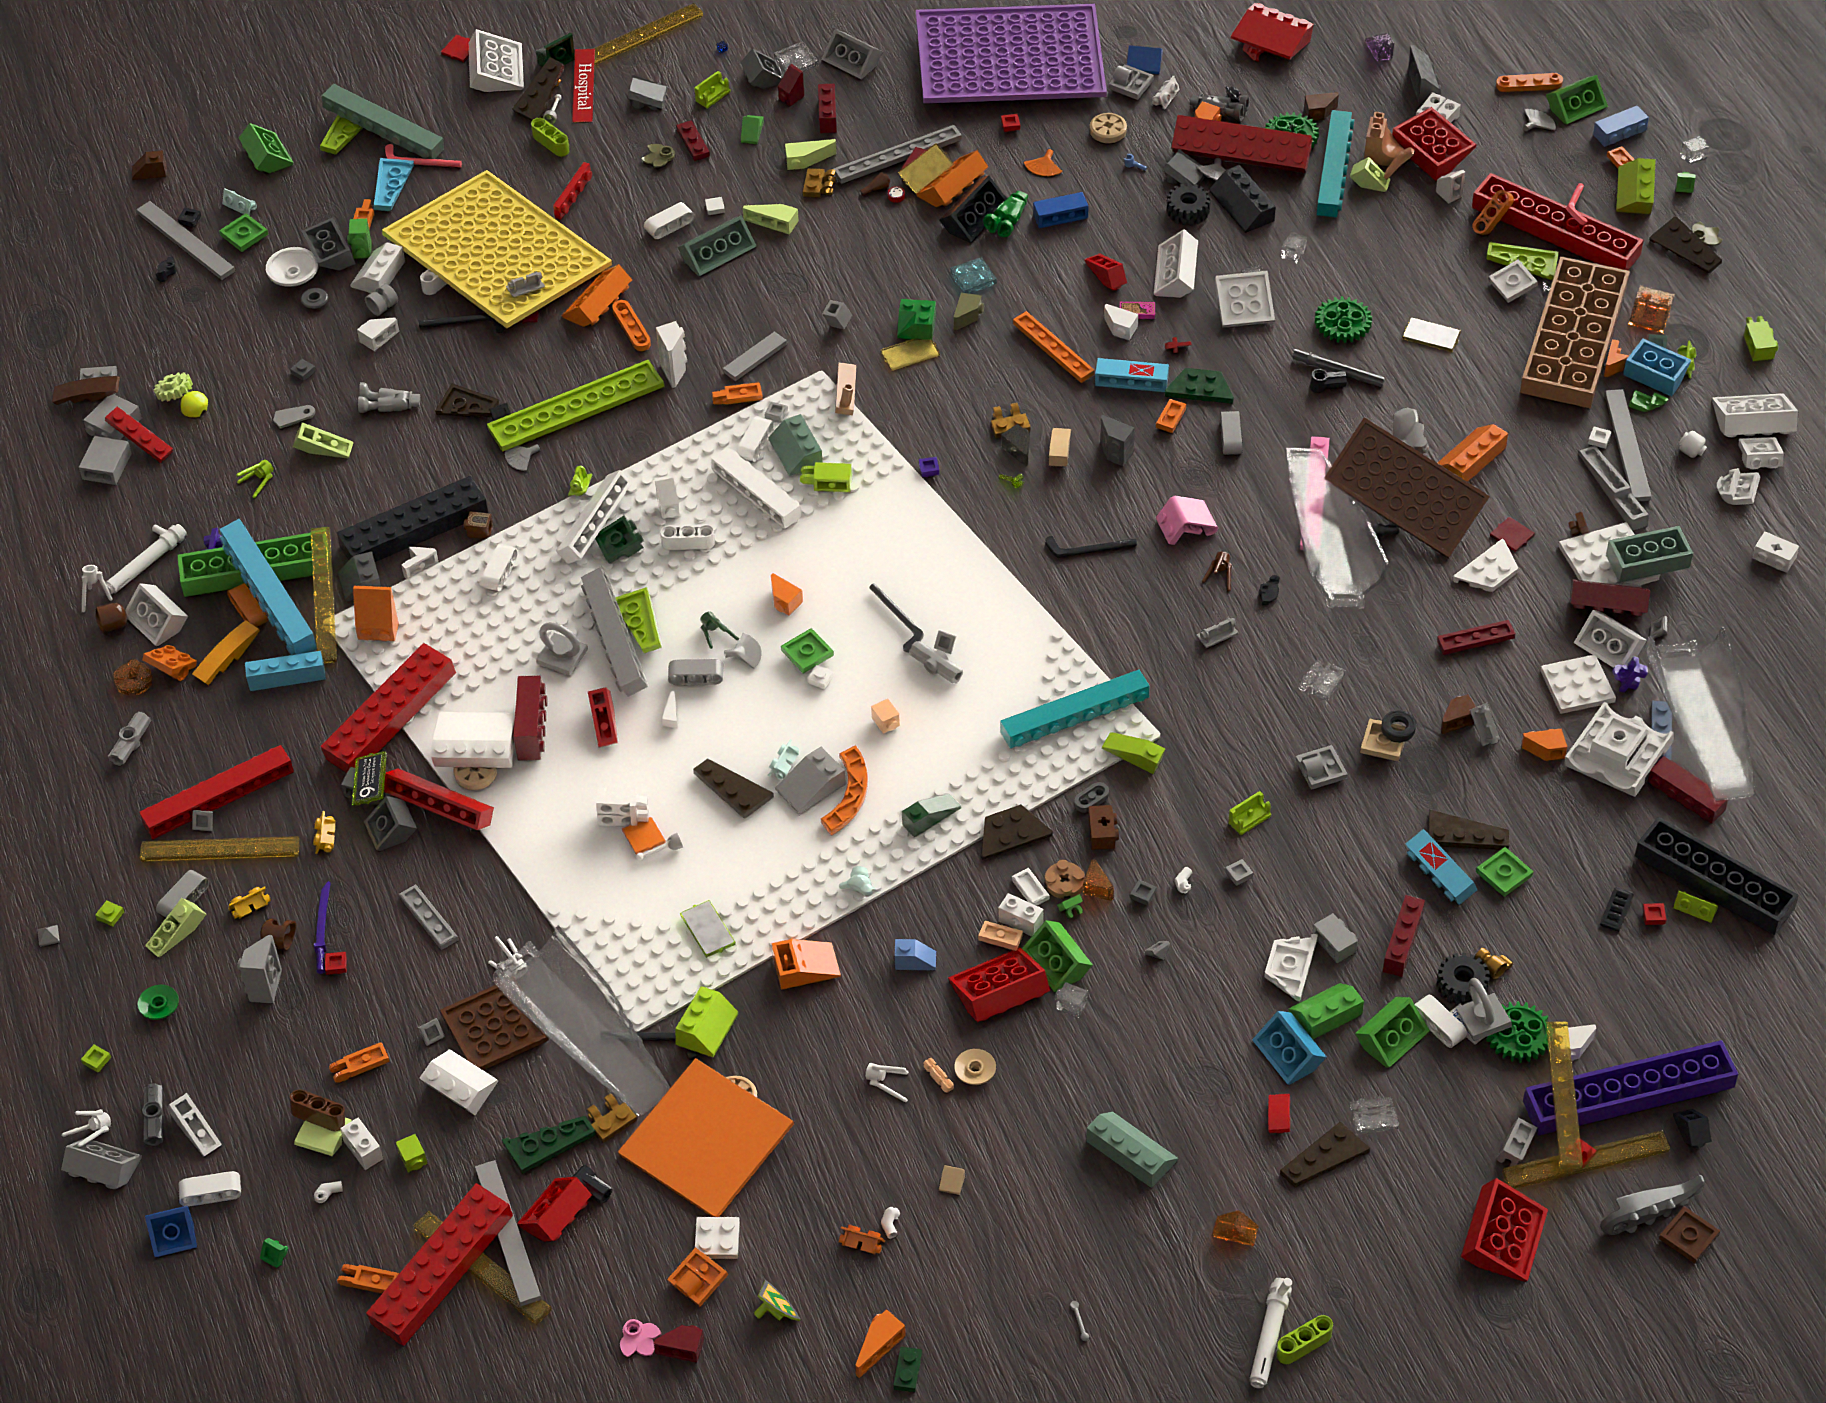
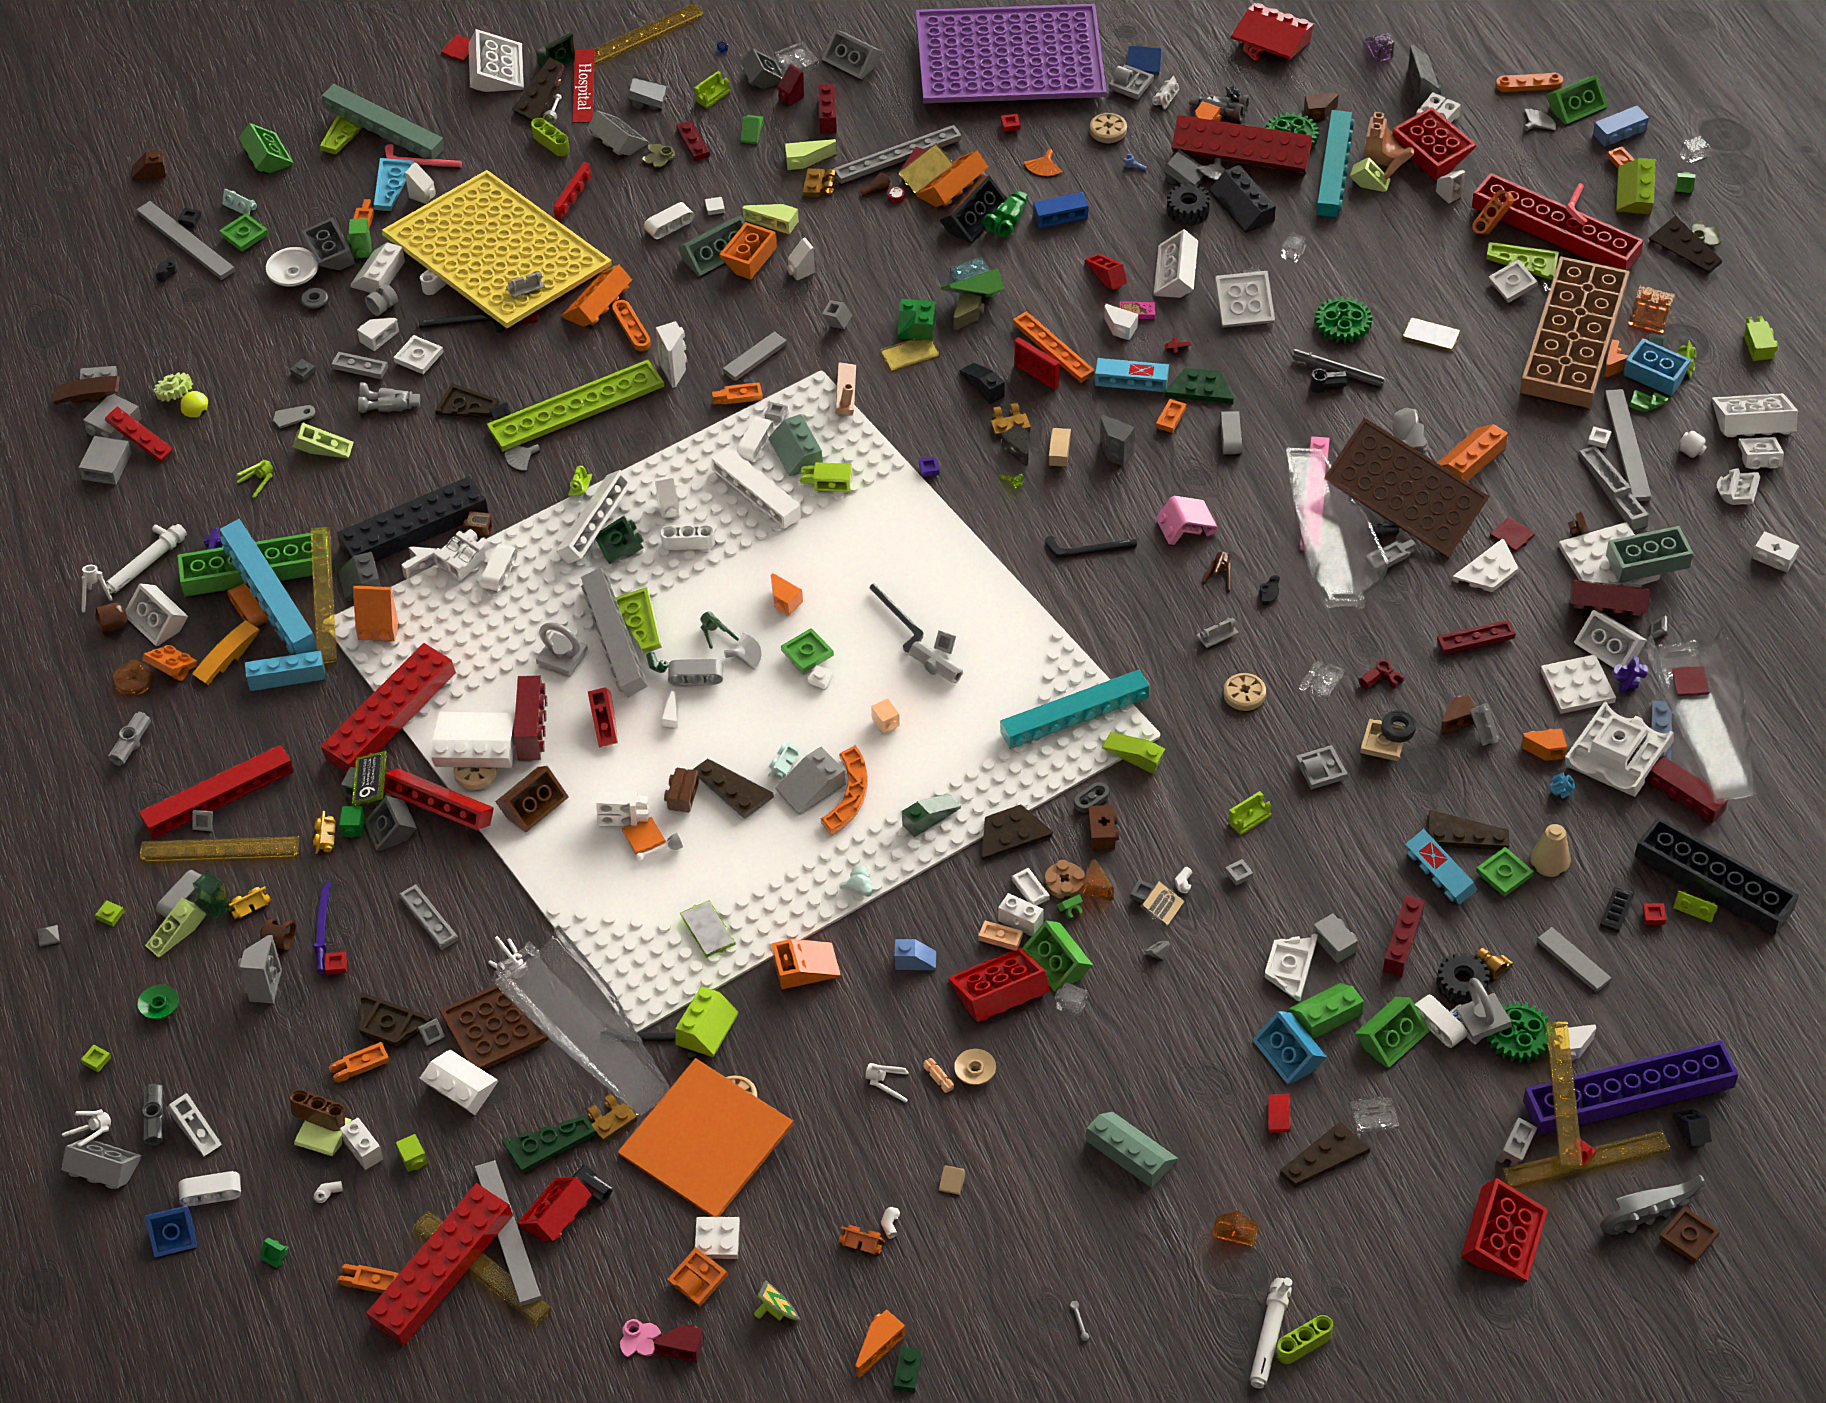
none -> clear green brick [193,871,230,919]
none -> light grey plate [332,352,388,379]
none -> green brick [339,806,365,838]
none -> dark brown wing [359,992,432,1047]
none -> white plate [393,335,443,374]
none -> white slope [405,162,436,204]
none -> white hips [433,529,490,581]
none -> reddish brown slope [495,766,569,832]
none -> light grey slope [587,111,649,156]
none -> dark green arm [646,652,668,673]
none -> reddish brown brick [664,767,699,813]
none -> orange slope [719,222,777,280]
none -> white slope [787,238,815,280]
none -> bright green slope [941,269,1004,298]
none -> black slope [959,363,1005,404]
none -> red tile [1014,337,1059,390]
none -> piece [1140,881,1185,927]
none -> tan wheel [1223,673,1266,711]
none -> dark red bar [1359,659,1404,690]
none -> light grey hinge [1366,539,1416,573]
none -> tan cone [1530,824,1571,877]
none -> light grey tile [1537,927,1611,993]
none -> dark azure gear [1550,773,1575,799]
none -> dark red piece [1671,666,1710,697]

